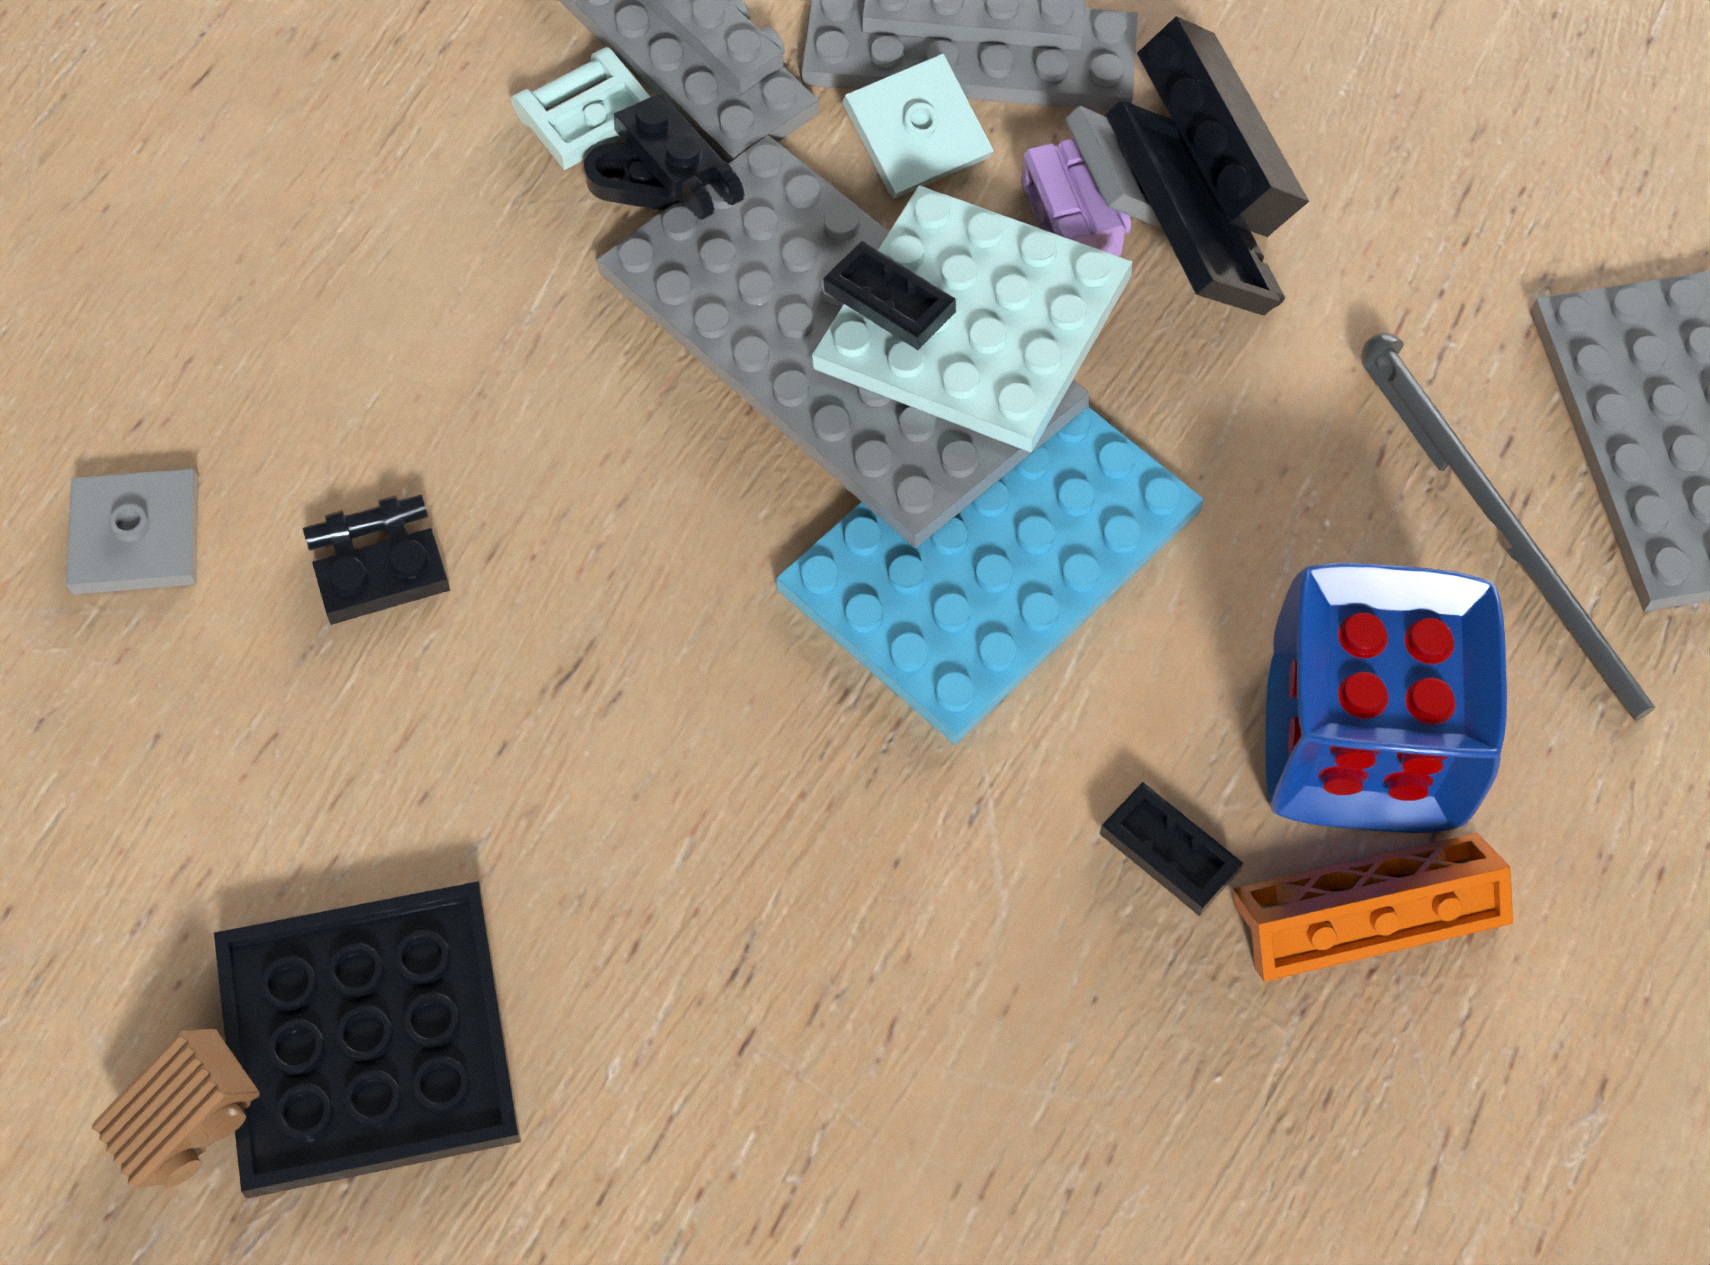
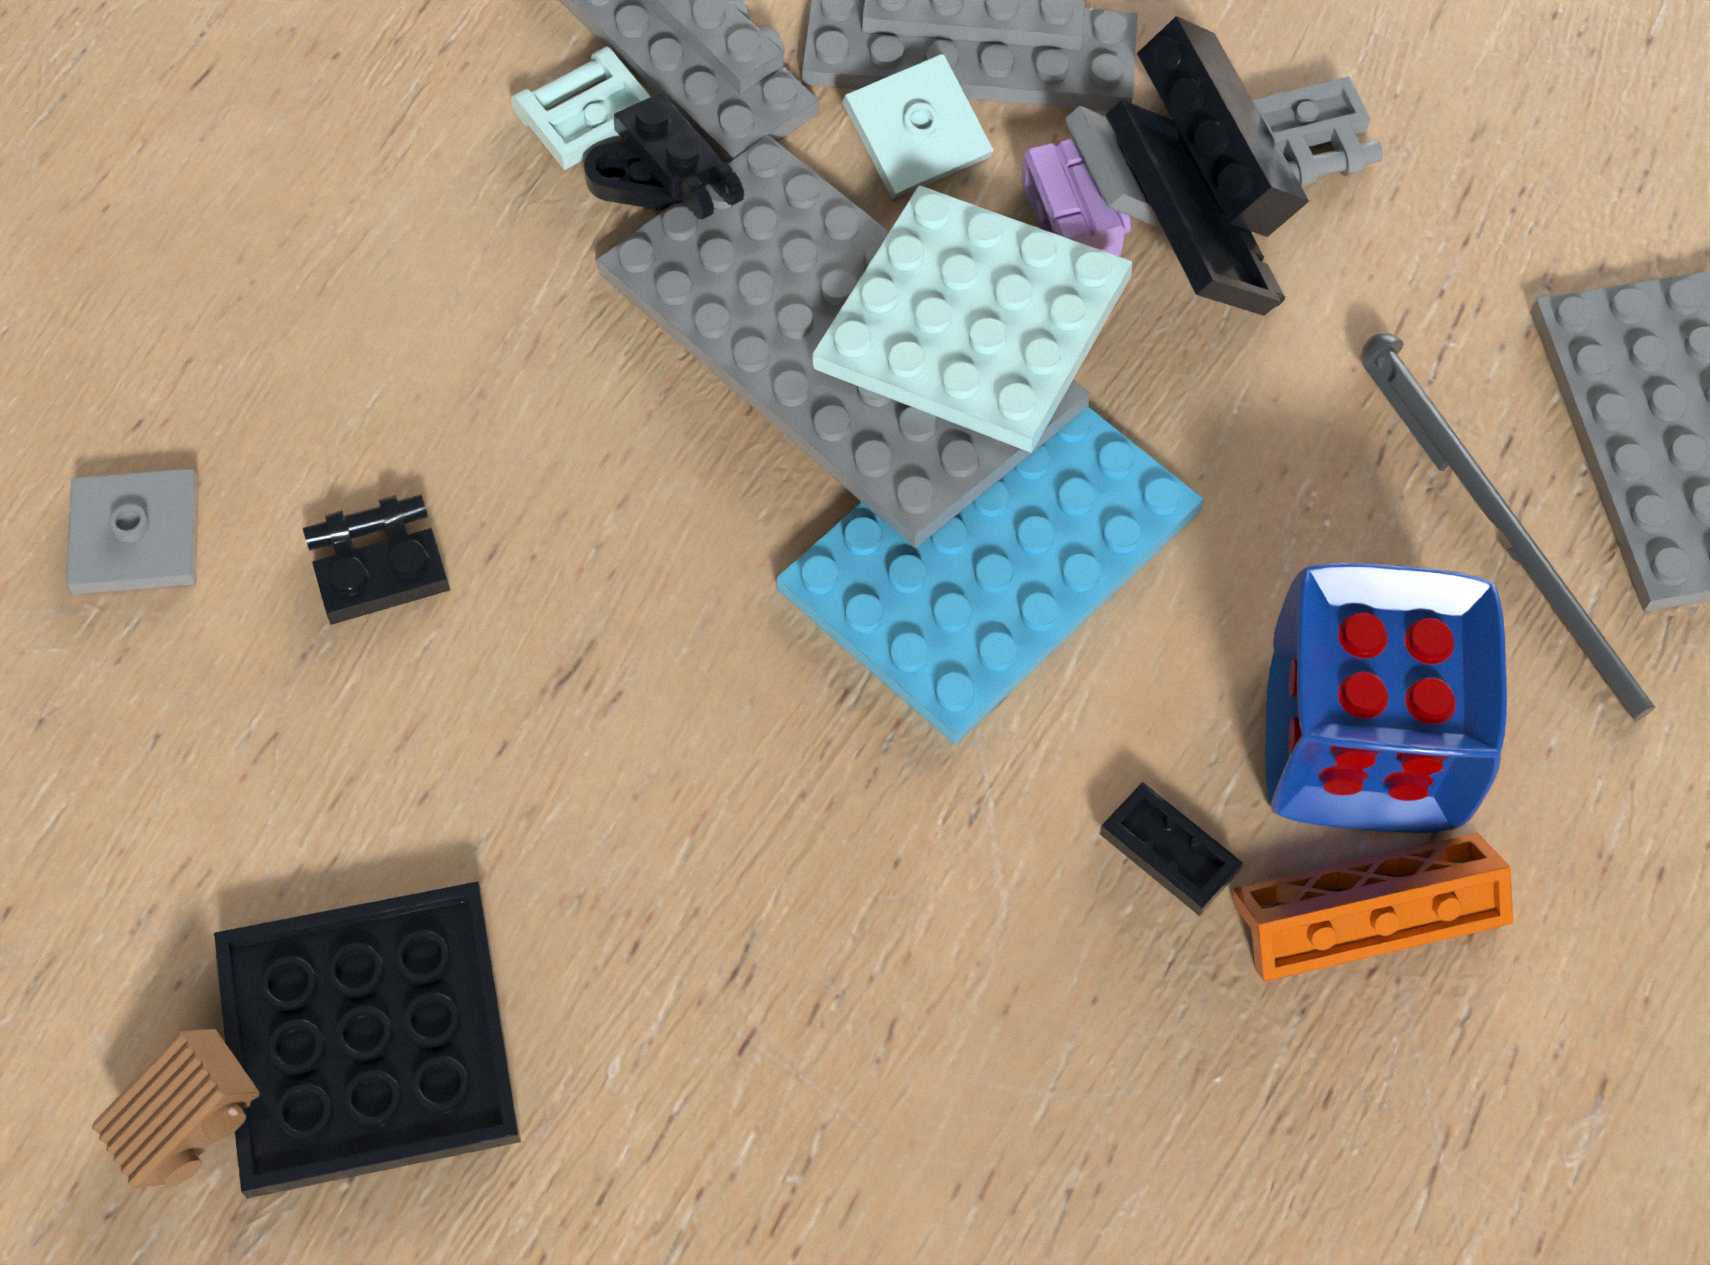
black plate [823,241,956,350] -> none
none -> light grey plate [1253,76,1383,187]

